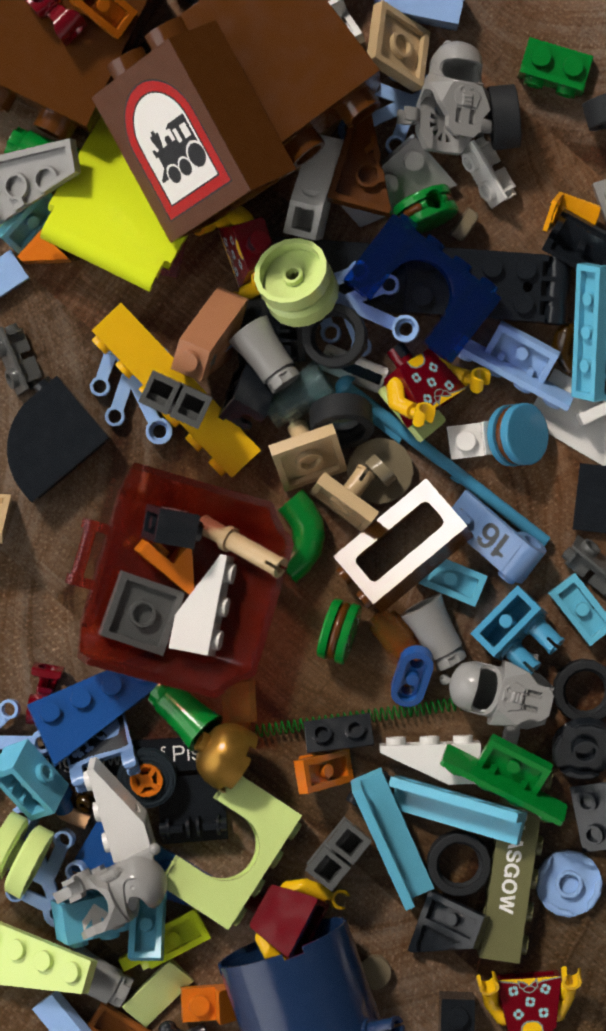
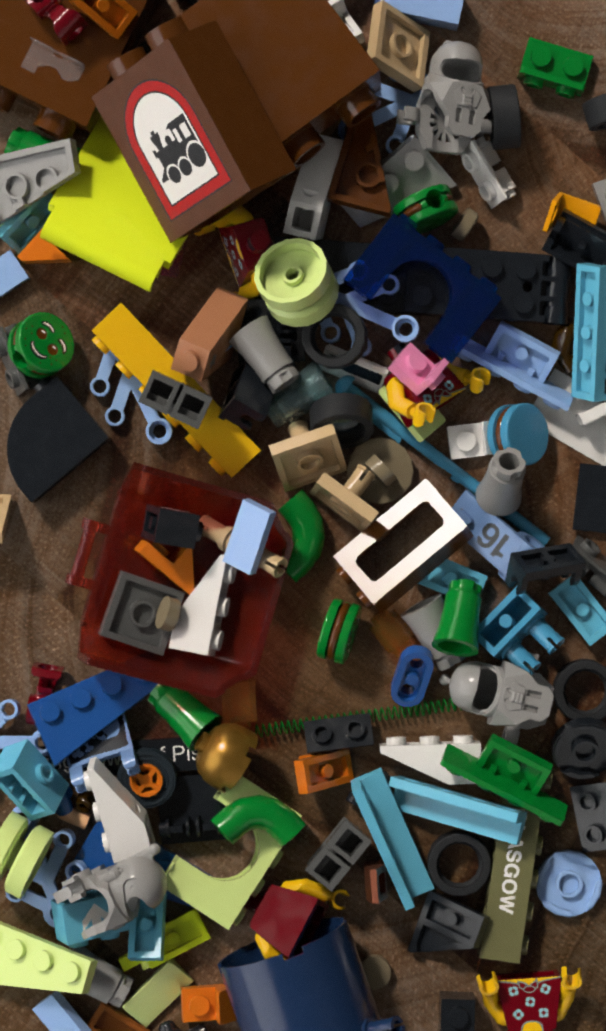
none -> green head [7,312,74,379]
none -> clear piece [21,37,85,82]
none -> dark tan tile [155,596,182,632]
none -> green cylinder [210,795,306,847]
none -> light blue tile [223,498,276,575]
none -> copper slope [364,859,388,904]
none -> bright pink bracket [387,342,449,396]
none -> green plant [432,579,482,657]
none -> light grey plant [475,447,526,516]
none -> black hinge [505,543,586,595]

